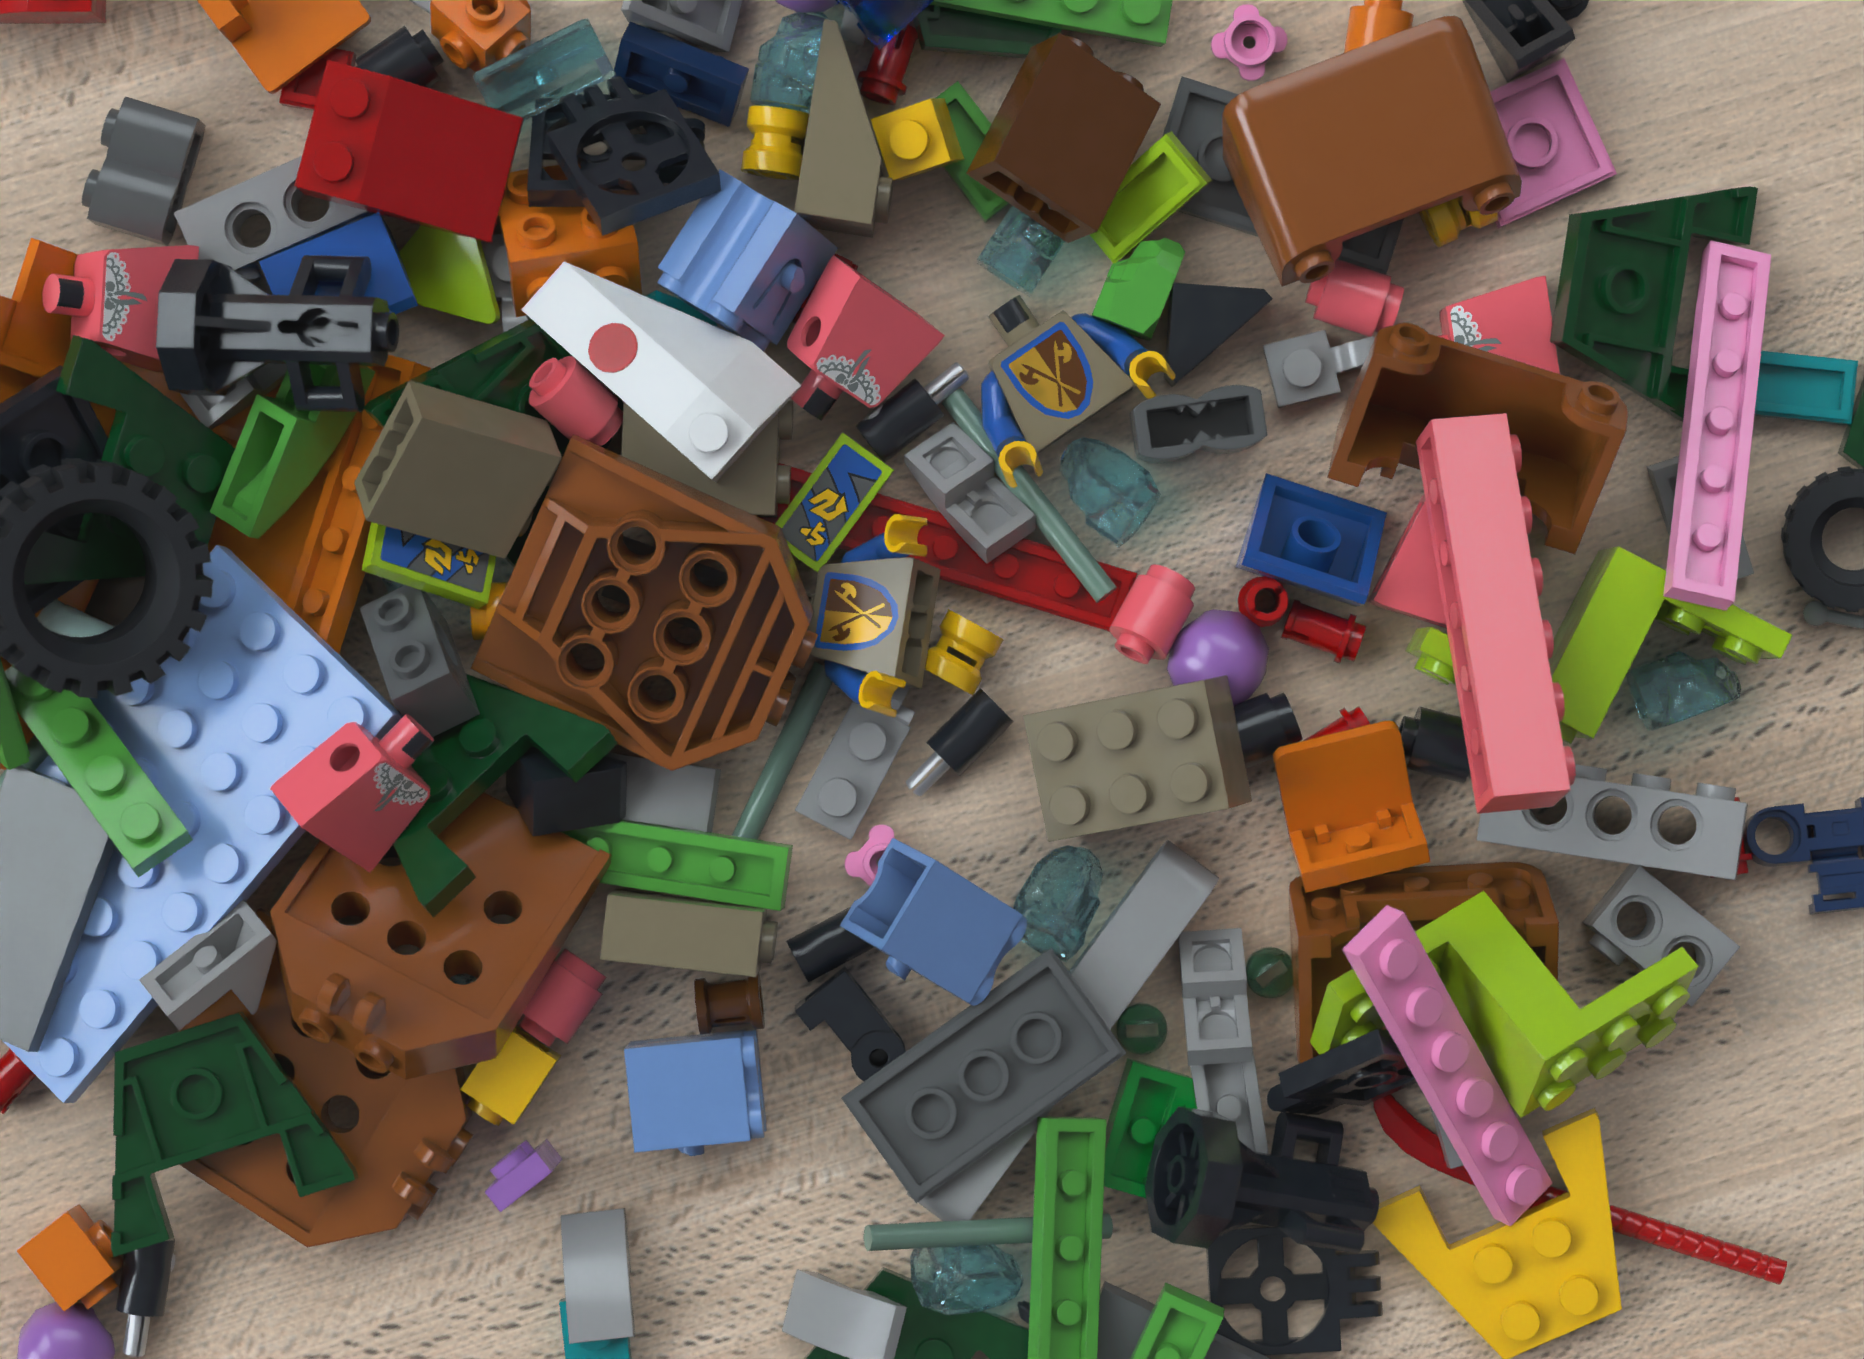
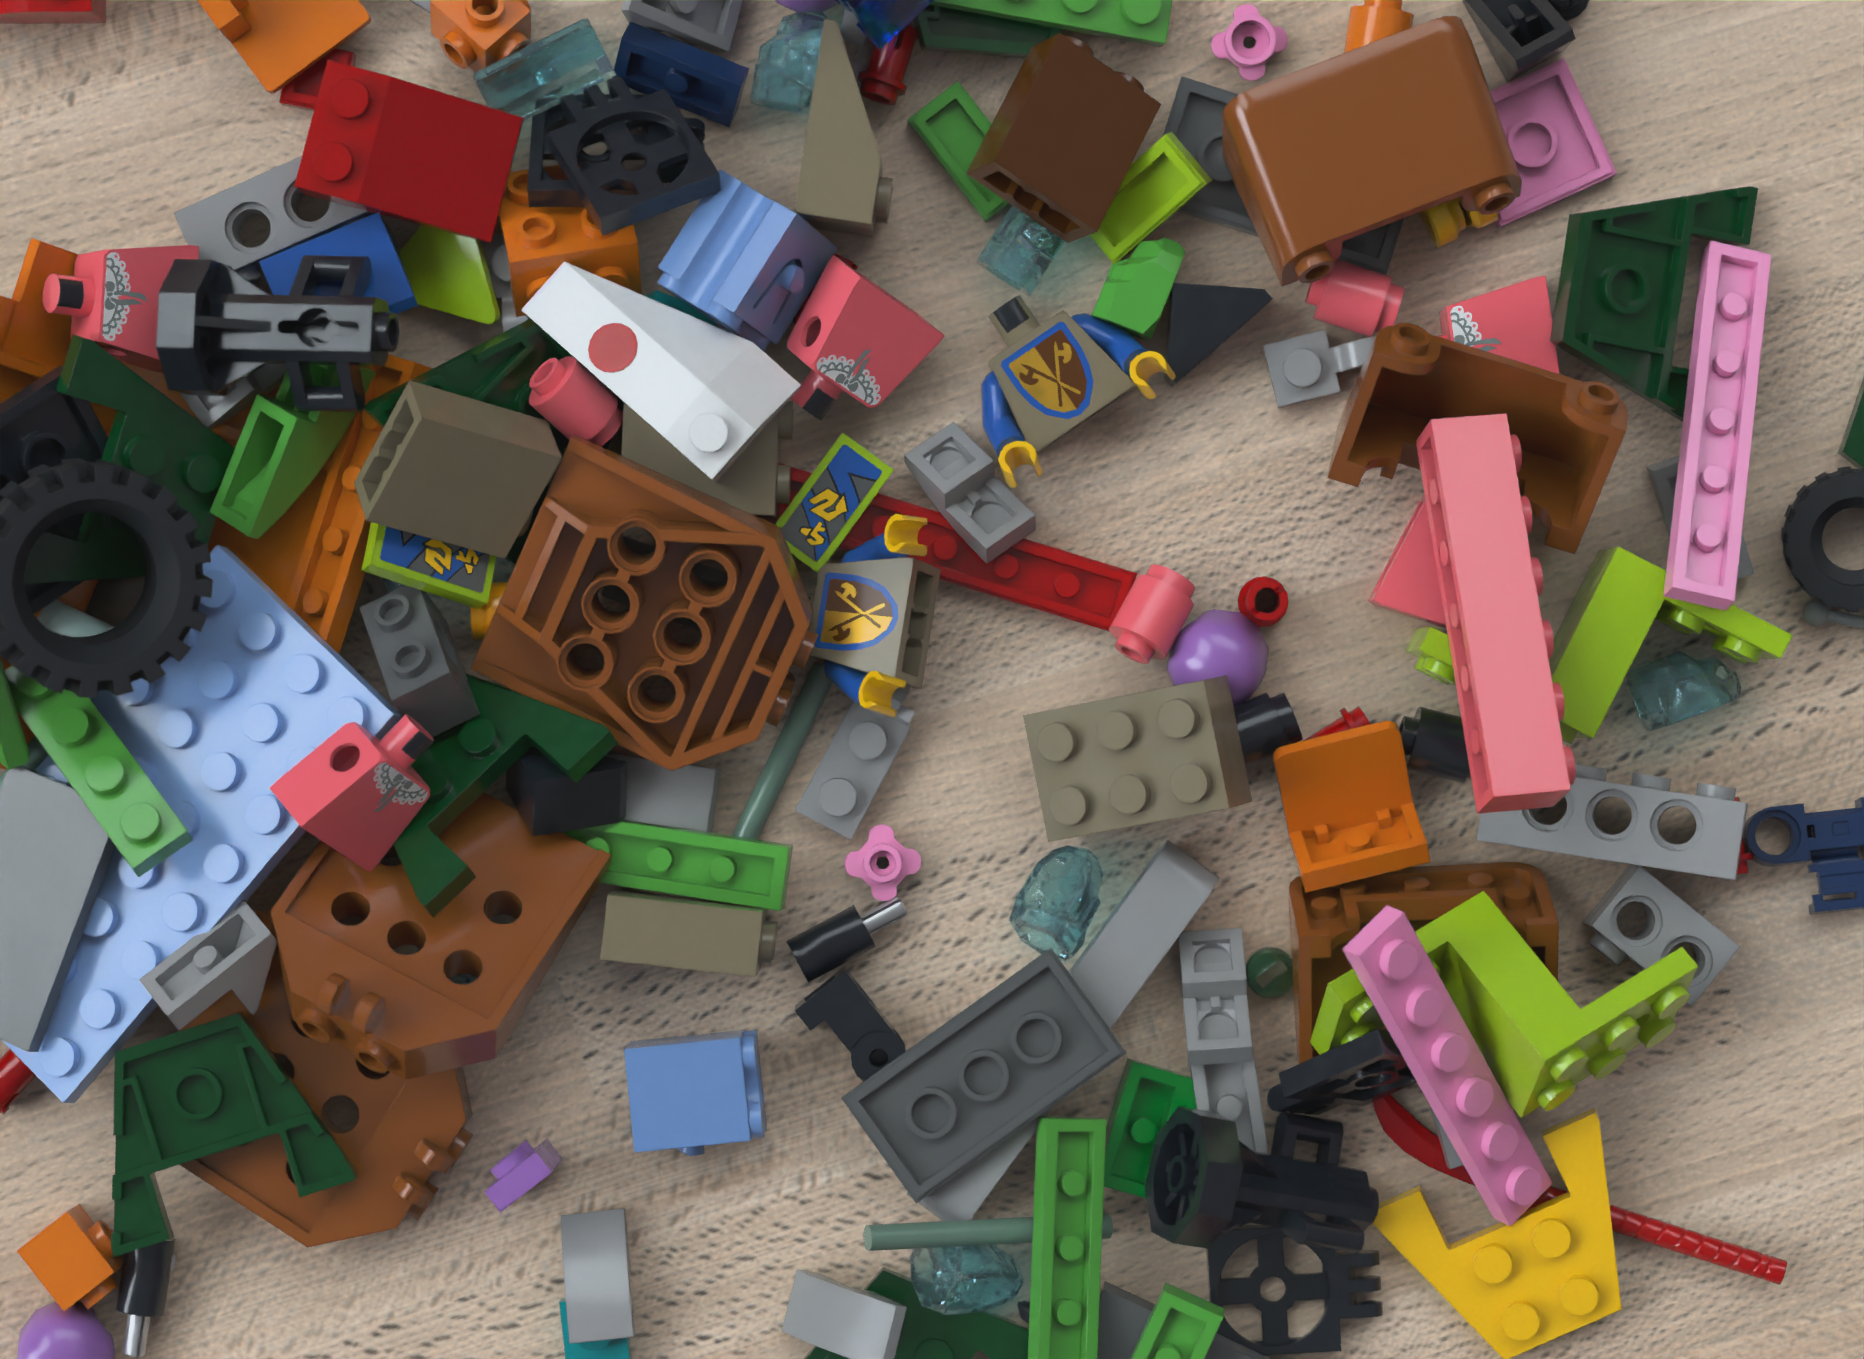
dark grey brick [82,96,206,246] -> none
black brick [355,26,444,88] -> none
yellow brick [460,1026,562,1126] -> none
coral brick [519,948,607,1047] -> none
reddish brown bush [694,973,765,1035] -> none
yellow wheel [741,106,809,180] -> none
medium blue piece [840,838,1027,1006] -> none
black piece [855,362,969,463] -> none
yellow brick [870,98,964,181] -> none
black piece [906,688,1014,796] -> none
yellow wheel [925,609,1003,696] -> none
sand green bar [942,388,1117,603] -> none
clear light blue rock [1060,437,1161,548] -> none
clear green hinge [1116,1002,1167,1055] -> none
dark grey brick [1129,385,1267,463] -> none
blue slope [1235,473,1387,607] -> none
red pin [1281,599,1366,664] -> none
teal tile [1754,351,1858,425] -> none

